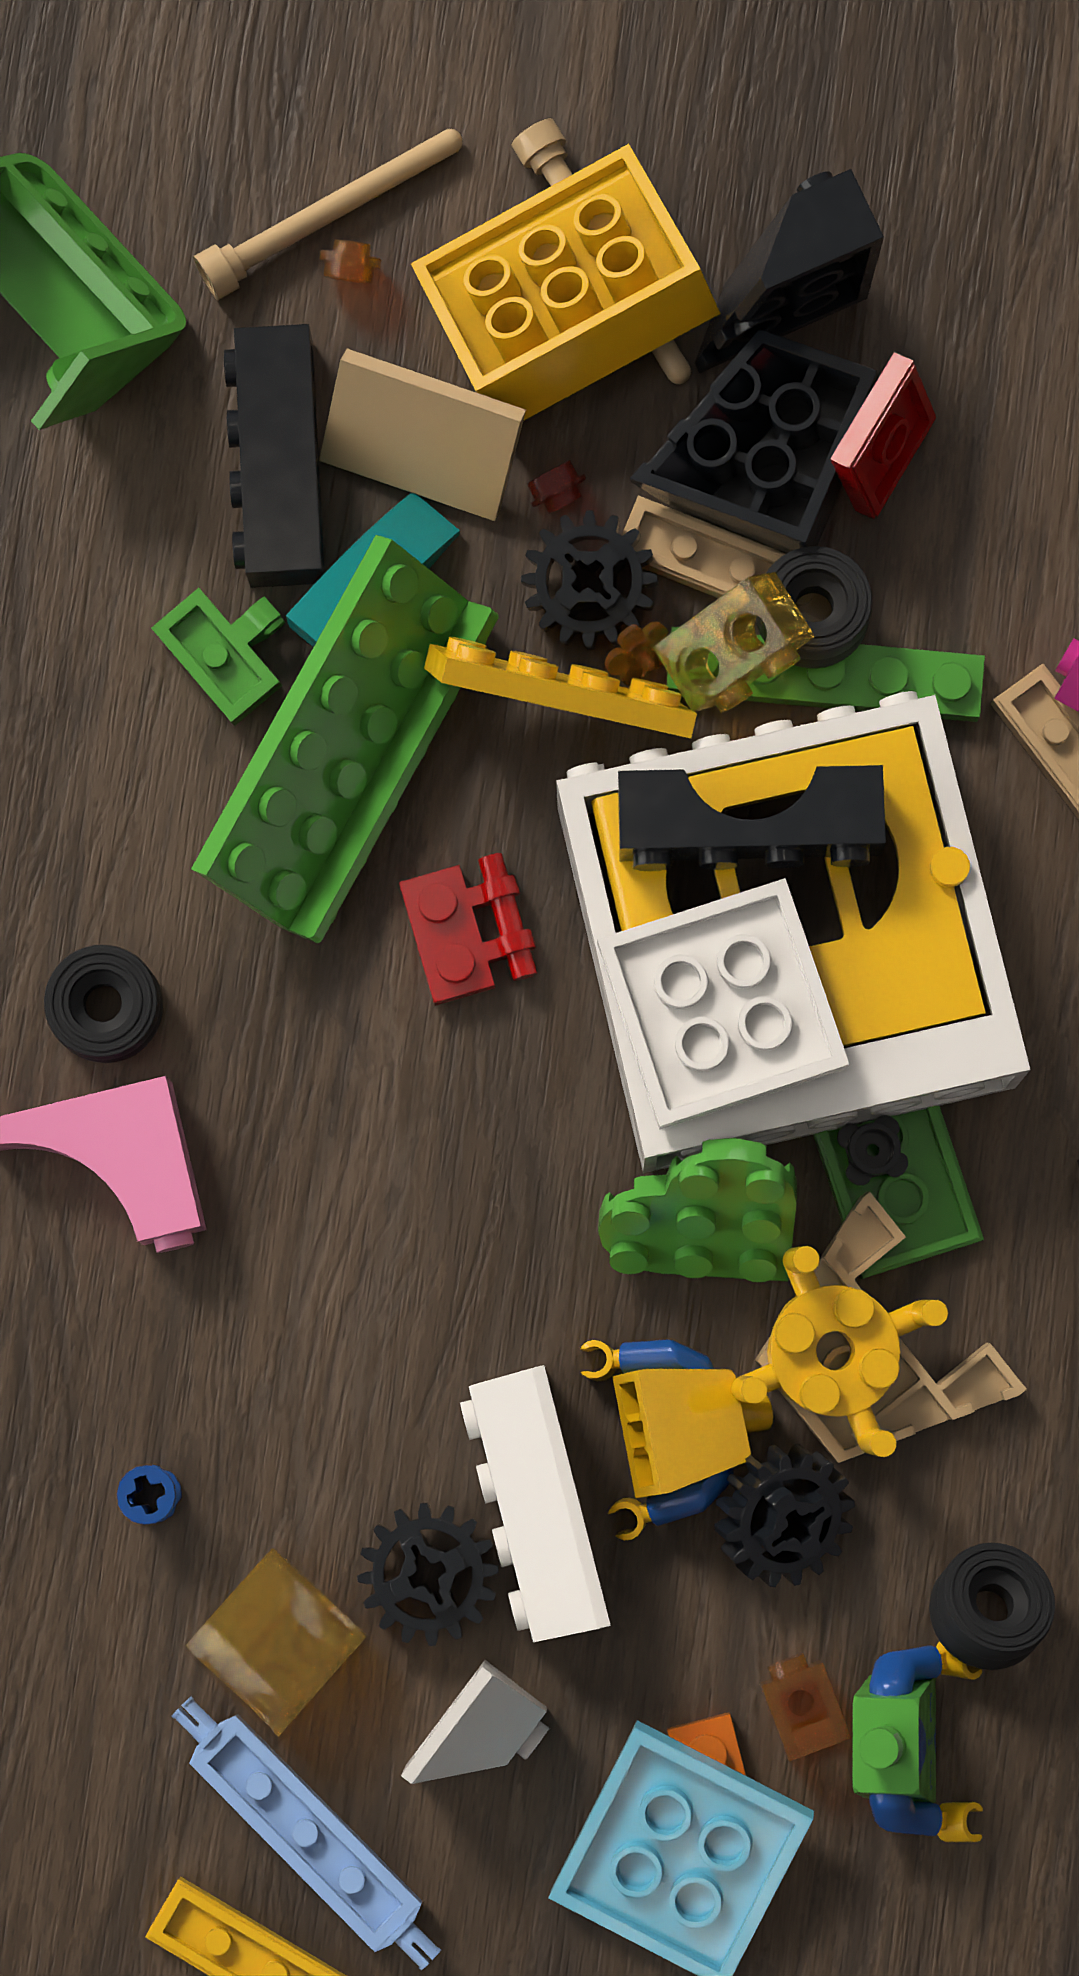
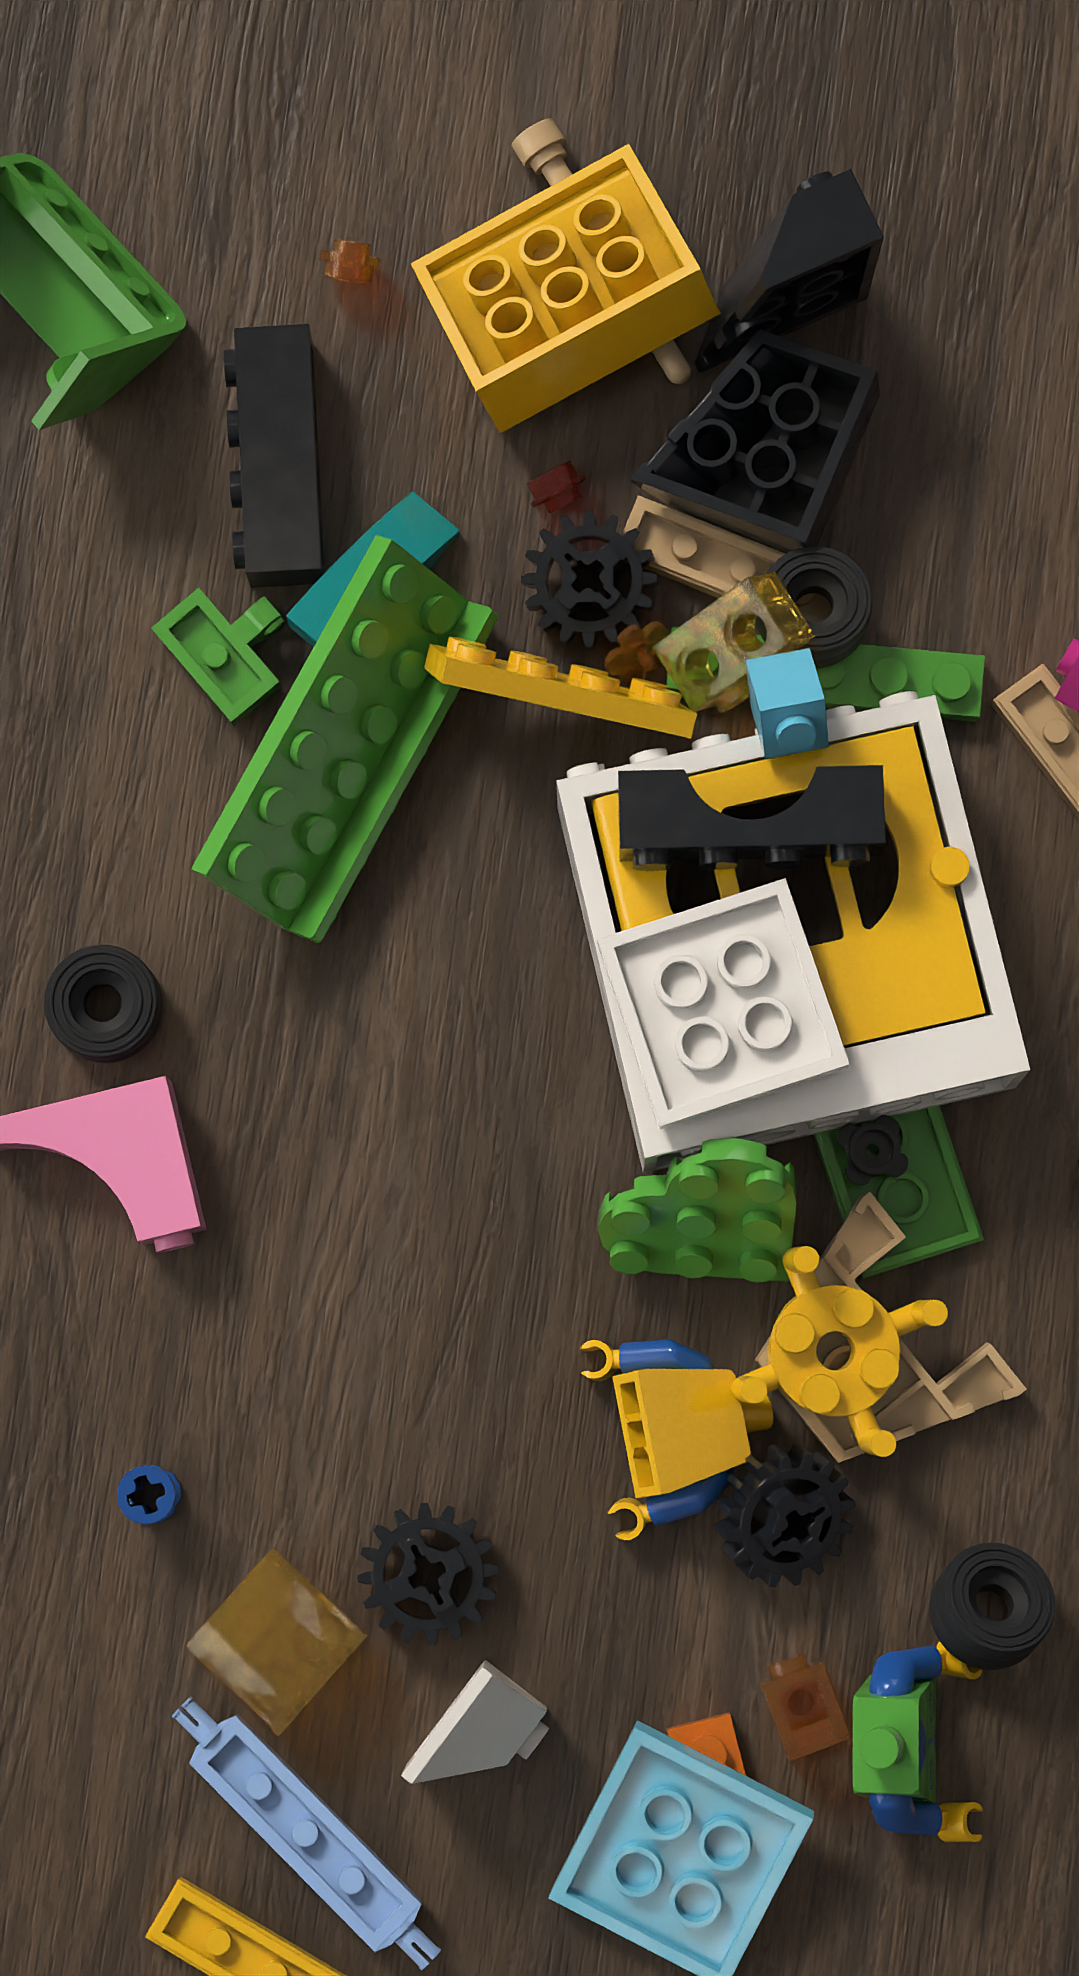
tan piece [193,129,463,300] -> none
tan tile [319,349,526,521] -> none
red plate [399,853,537,1006] -> none
white slope [460,1365,611,1642] -> none
red tile [830,352,936,519] -> none
none -> medium azure brick [746,648,829,759]

